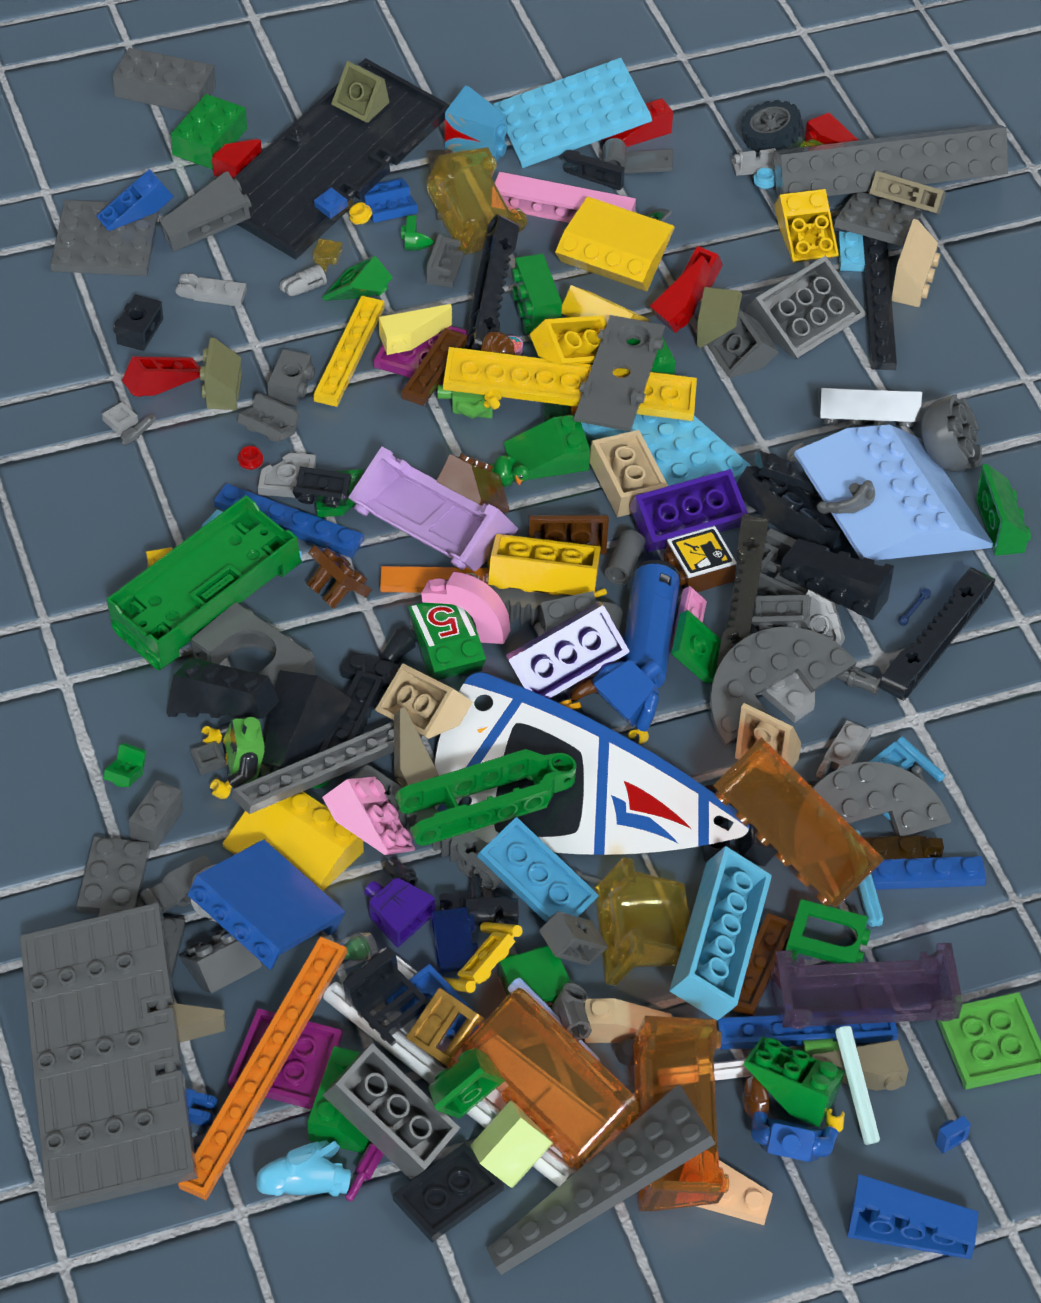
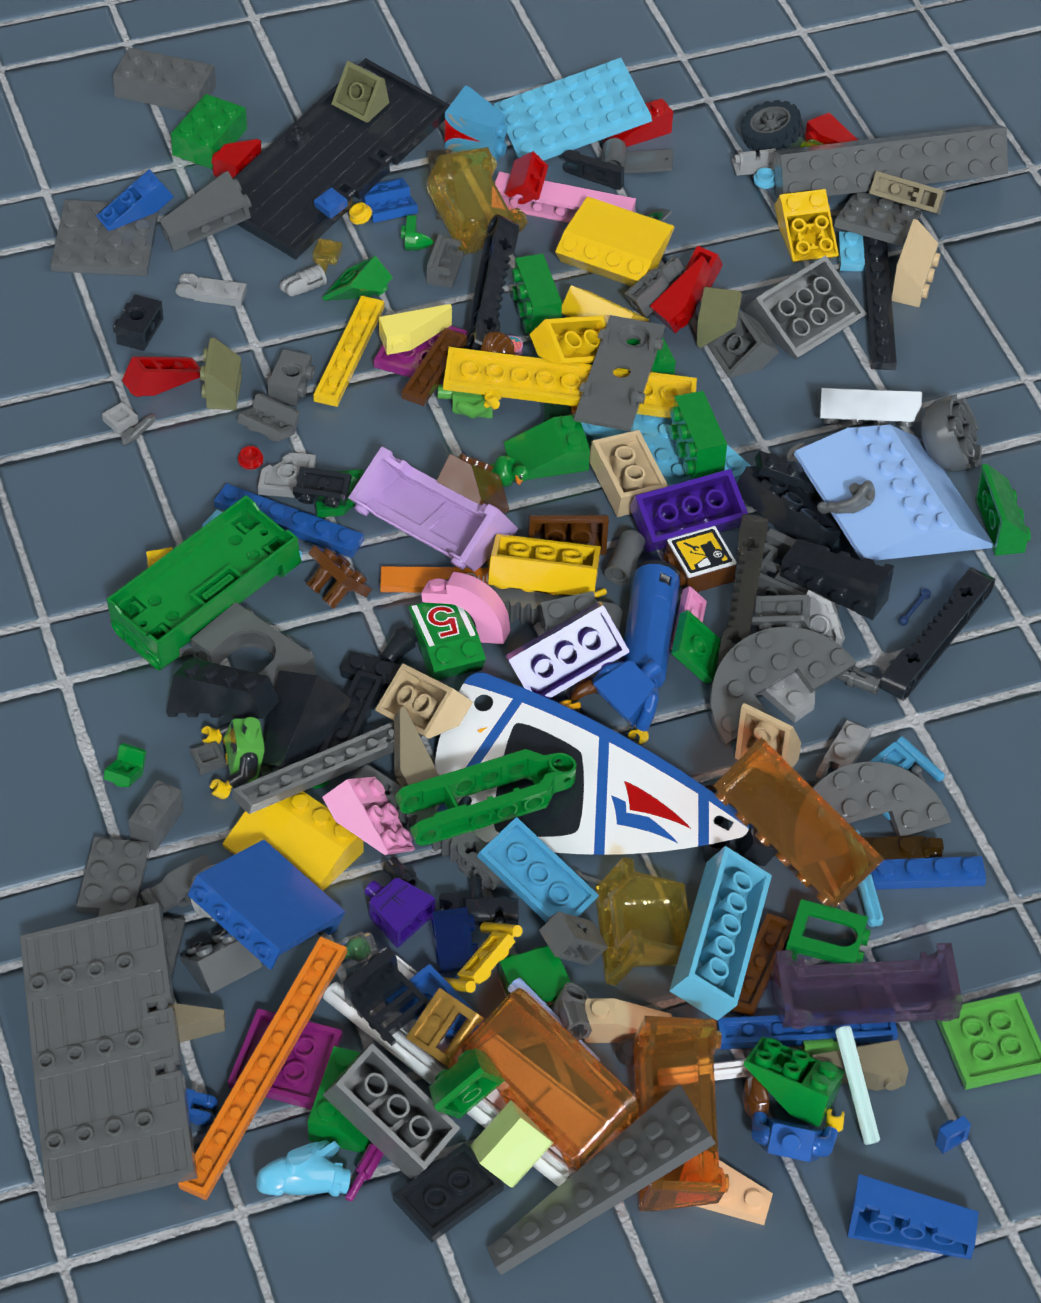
none -> red hinge [505,151,548,204]
none -> dark grey piece [624,255,686,317]
none -> green brick [668,391,727,480]

